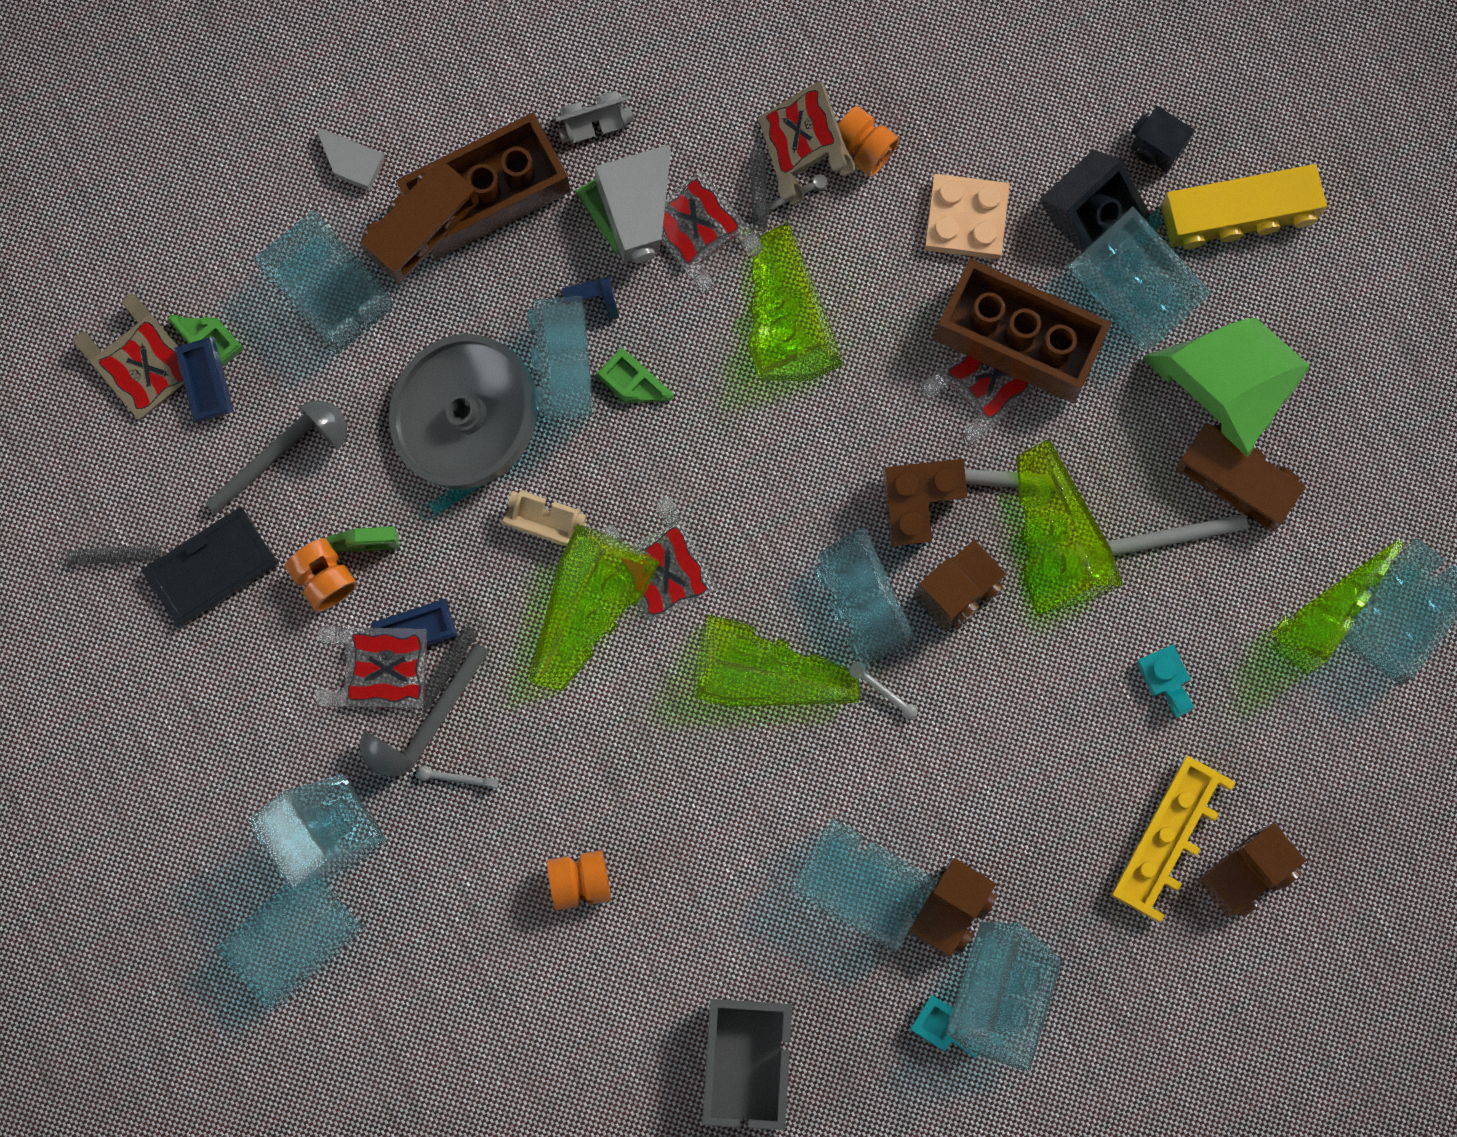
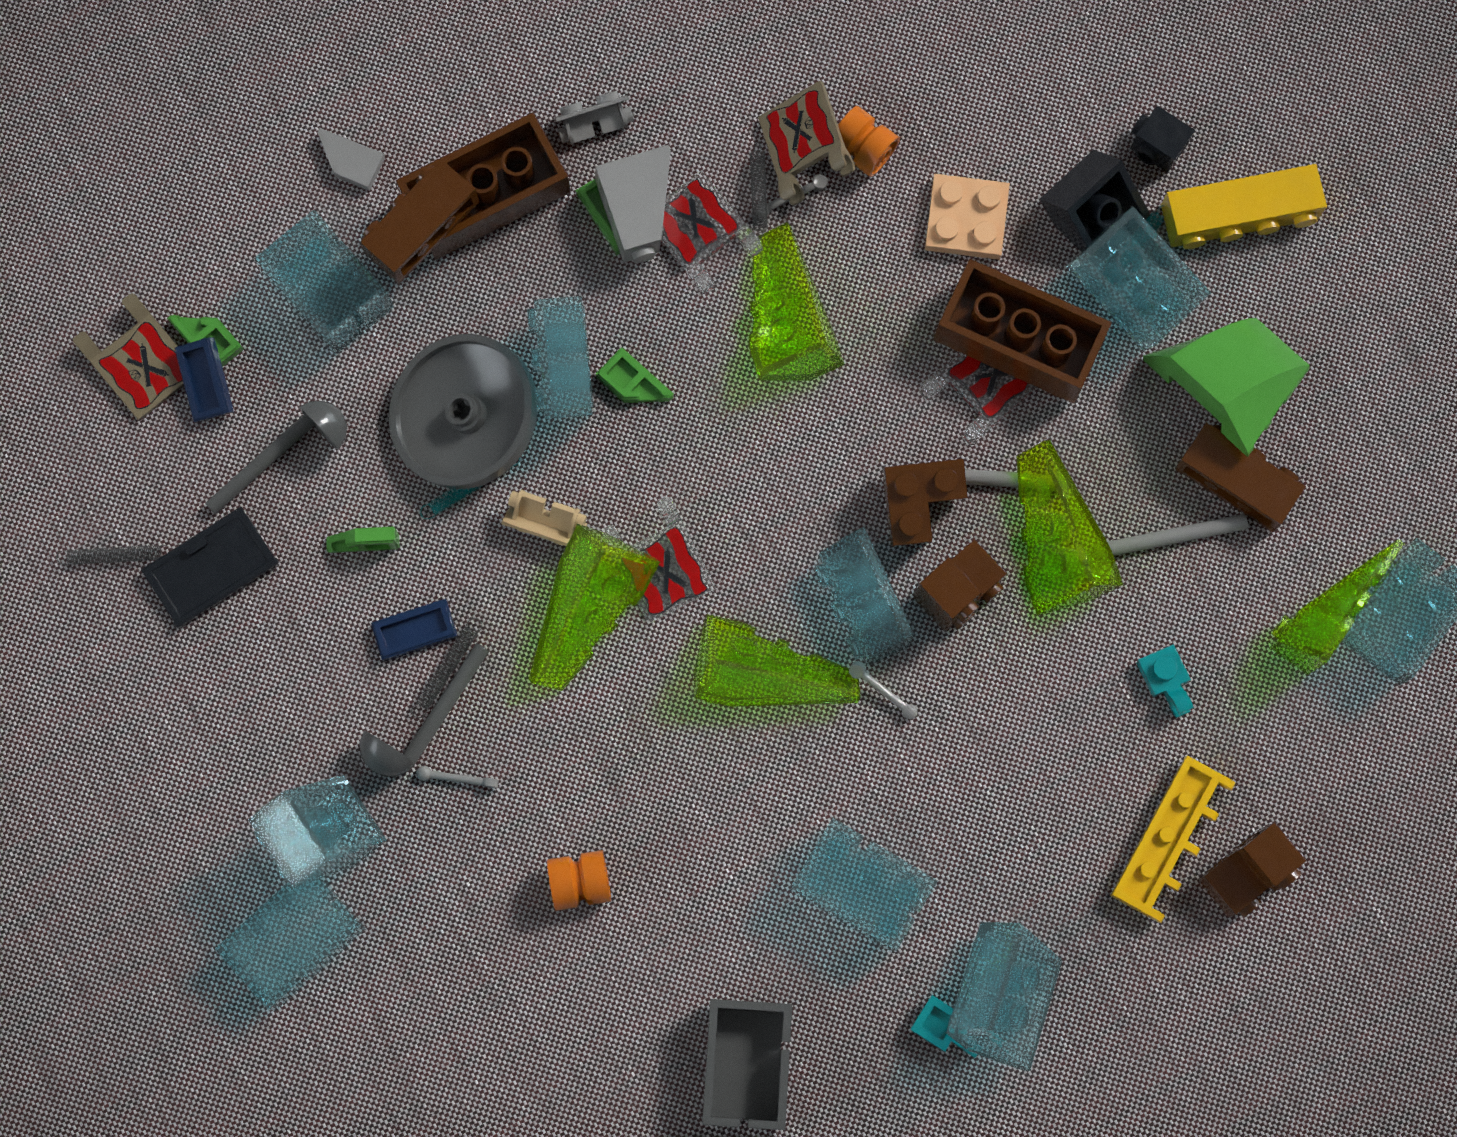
orange wheel [284,538,358,613] -> none
flag [315,626,427,708] -> none
dark blue tile [562,276,620,320] -> none
reddish brown brick [906,858,998,958] -> none

